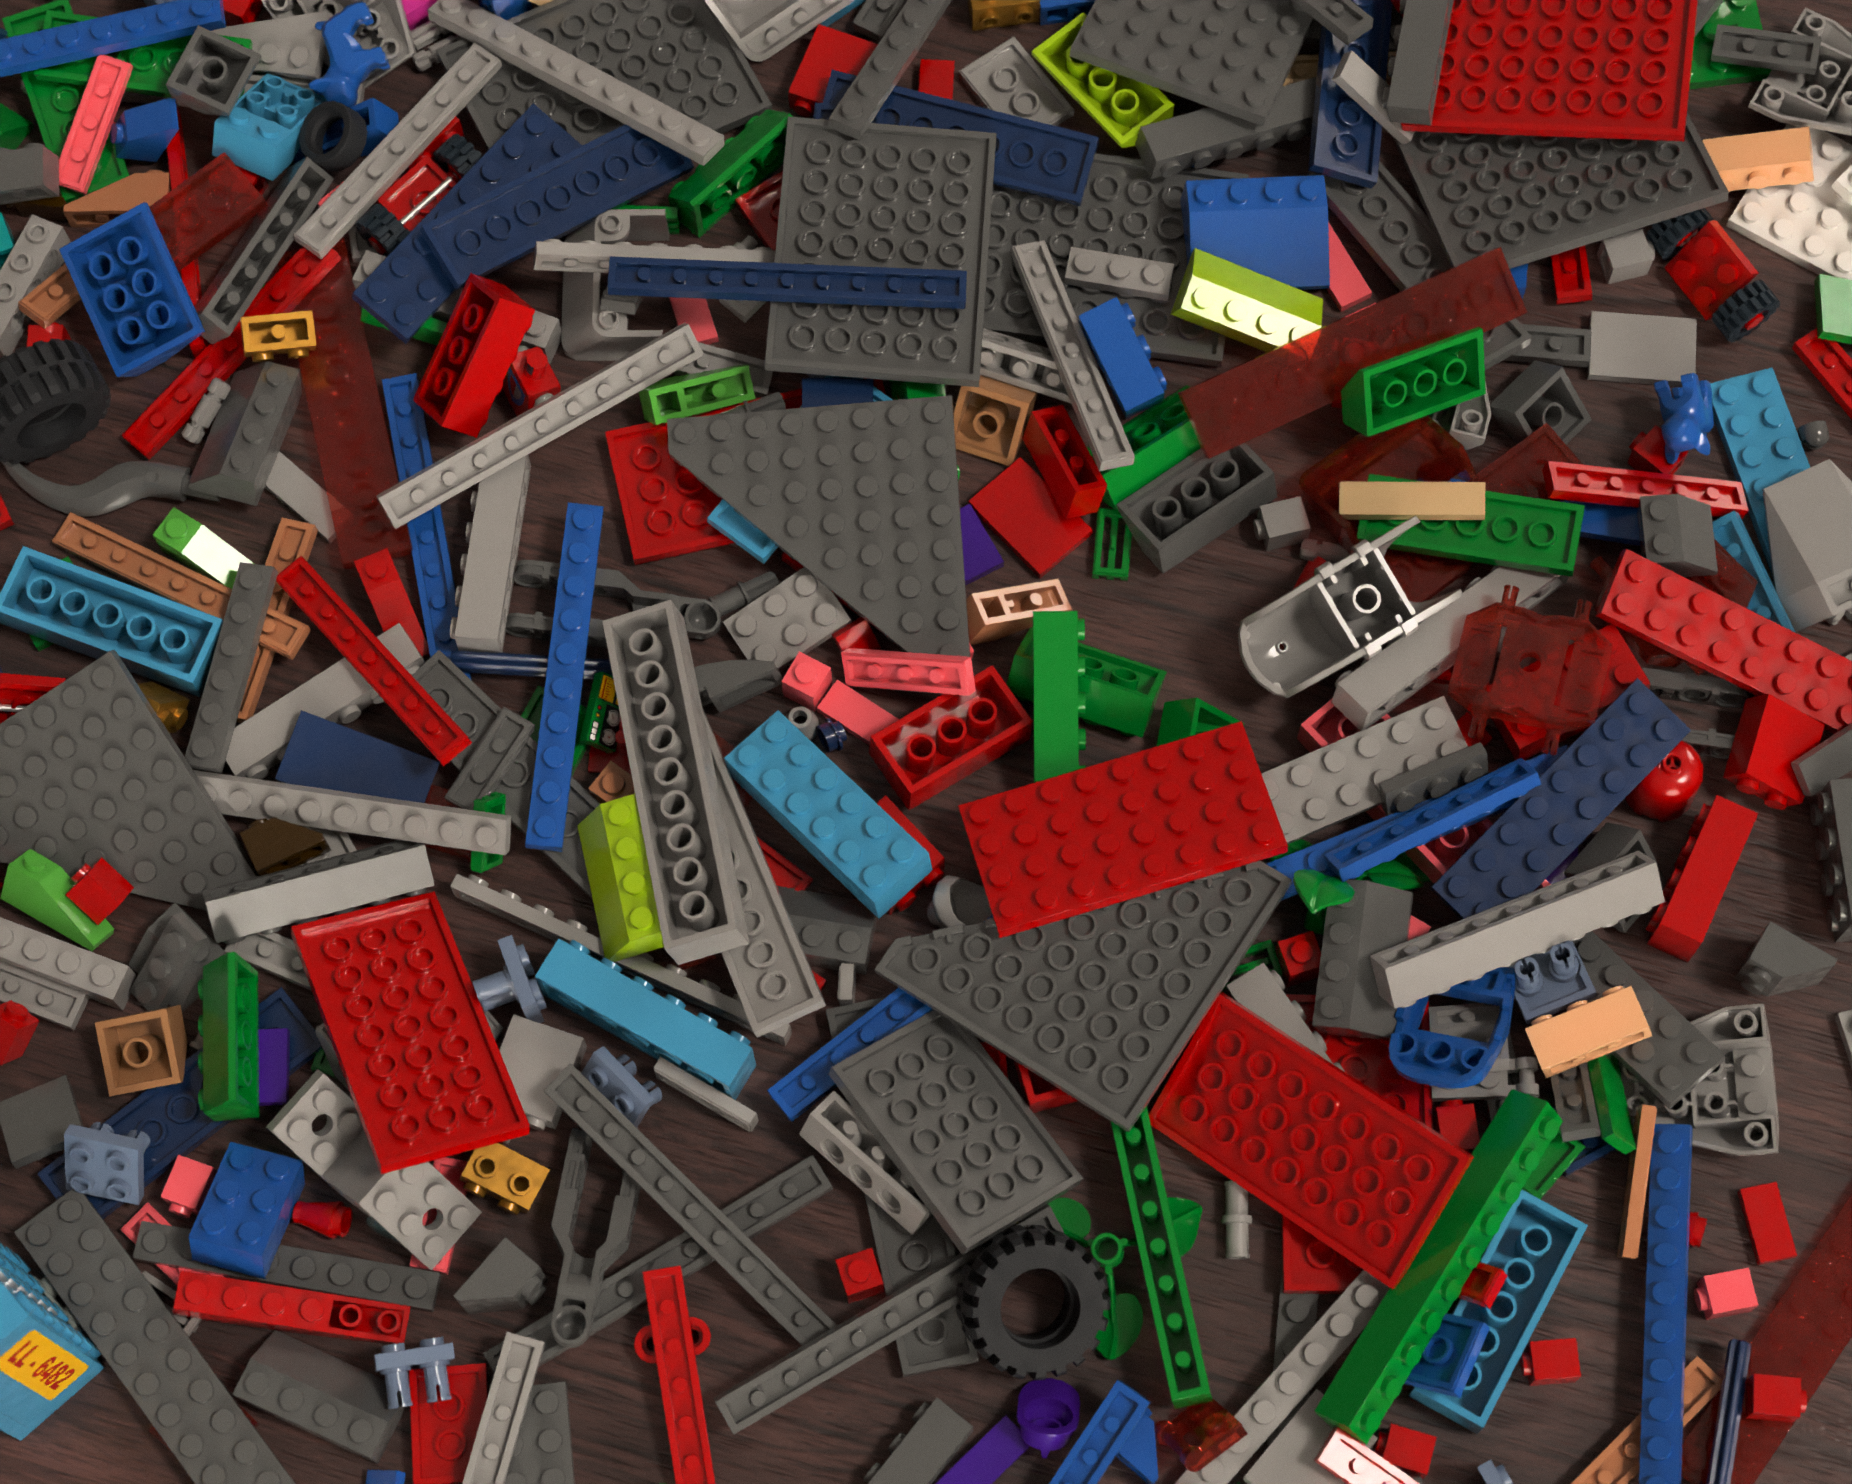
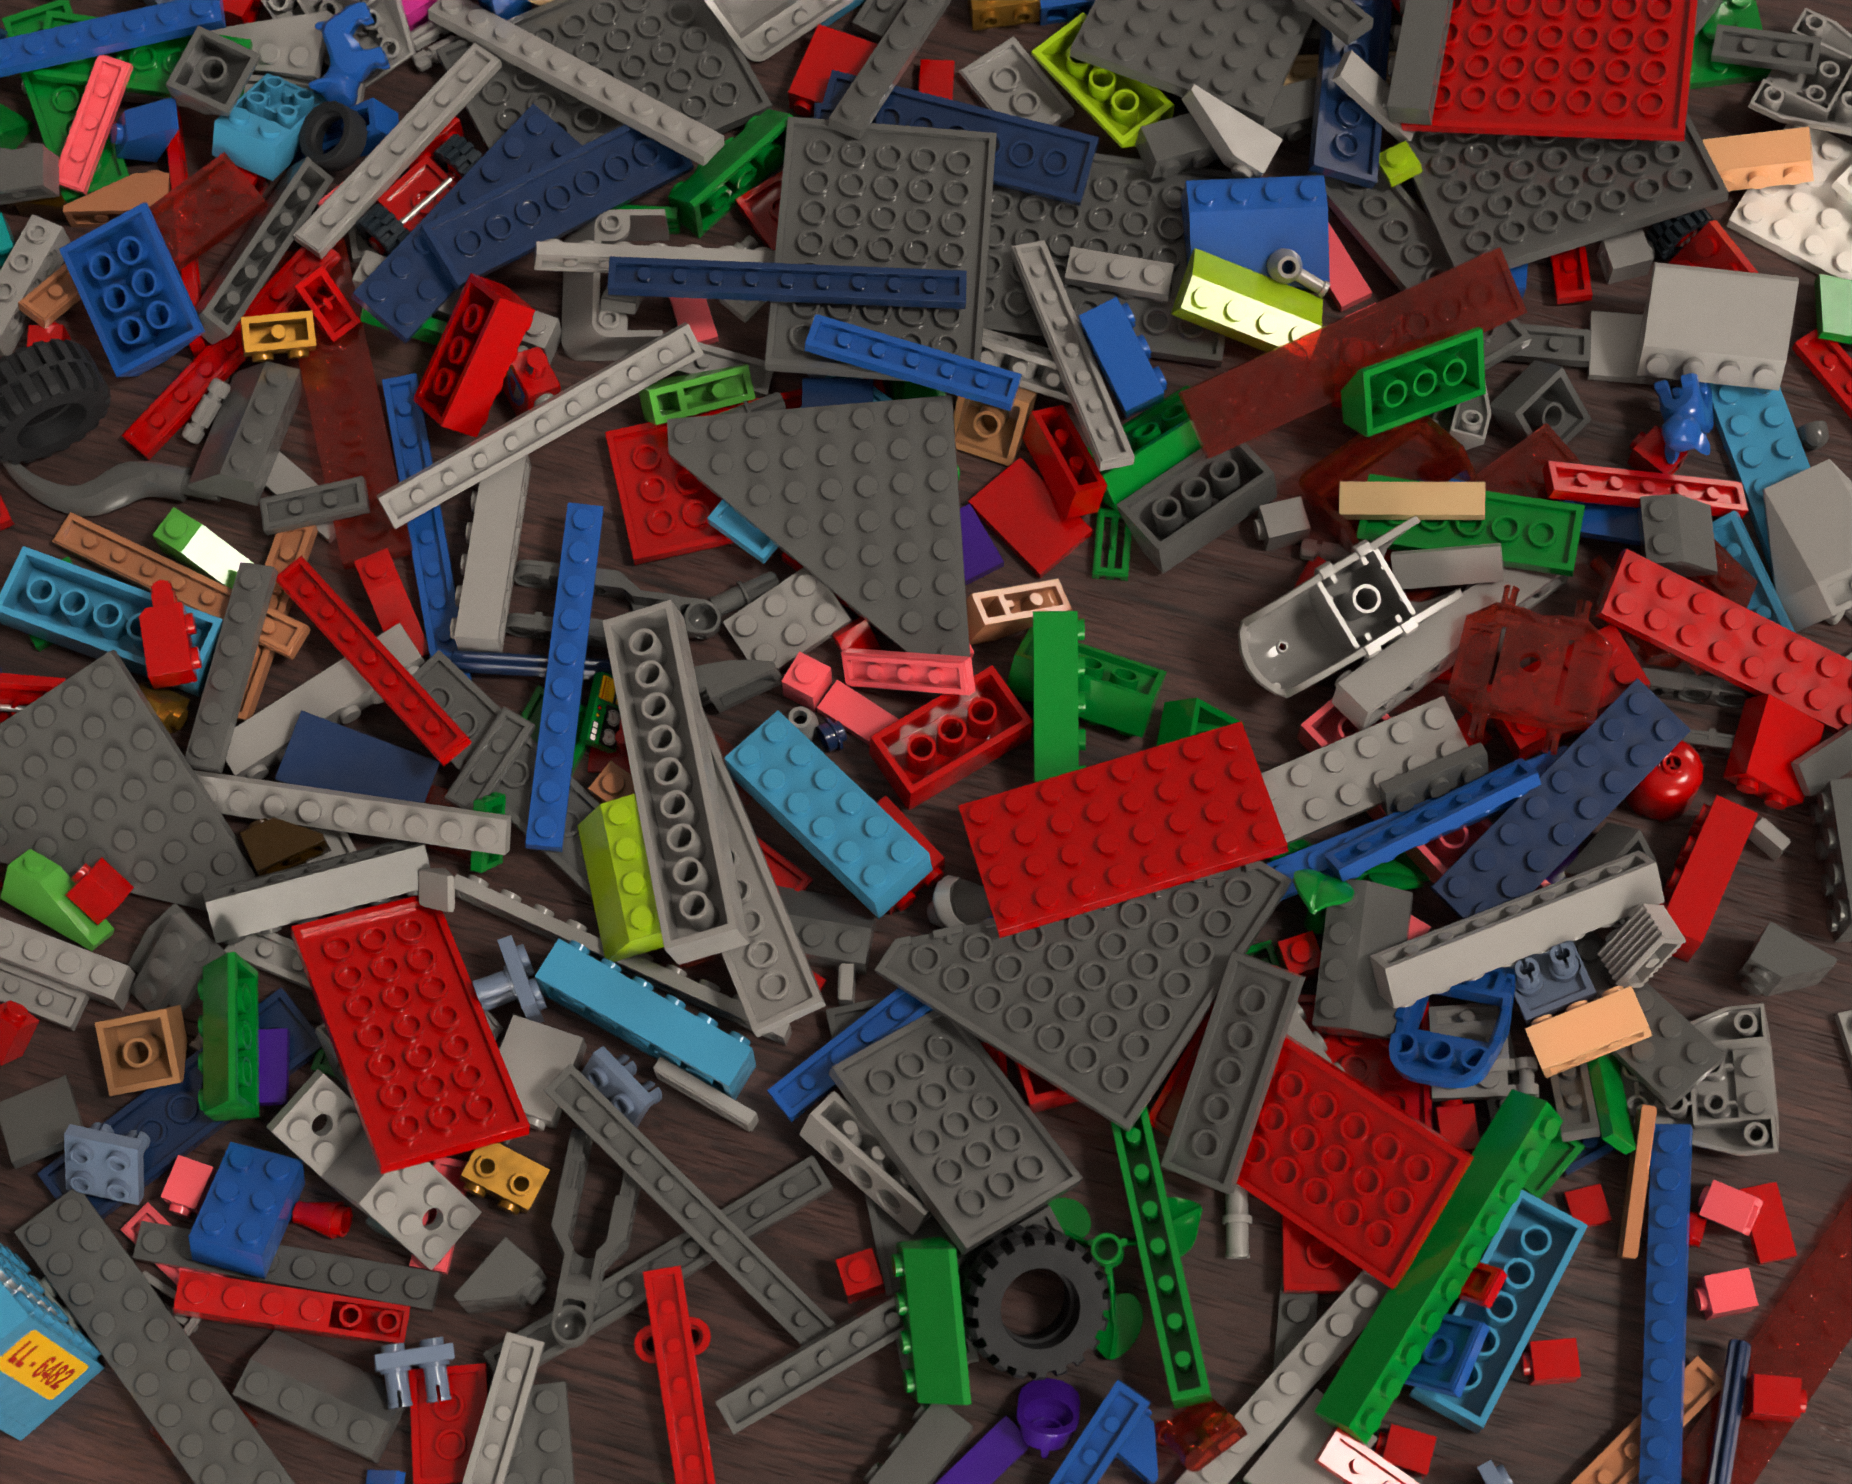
none -> red hinge [139,579,202,689]
none -> dark grey tile [259,476,371,536]
none -> red slope [293,264,361,342]
none -> light grey slope [418,868,455,912]
none -> blue plate [804,314,1022,411]
none -> green slope [891,1237,971,1405]
none -> dark grey plate [1161,951,1305,1194]
none -> light grey slope [1181,84,1283,178]
none -> light grey bar [1267,248,1331,298]
none -> lime plate [1379,140,1423,187]
none -> light grey tile [1391,543,1505,589]
none -> red tile [1562,1183,1612,1228]
none -> light grey brick [1597,903,1686,988]
none -> light grey slope [1635,262,1799,391]
none -> coral brick [1698,1179,1763,1236]
none -> light grey tile [1748,817,1791,861]

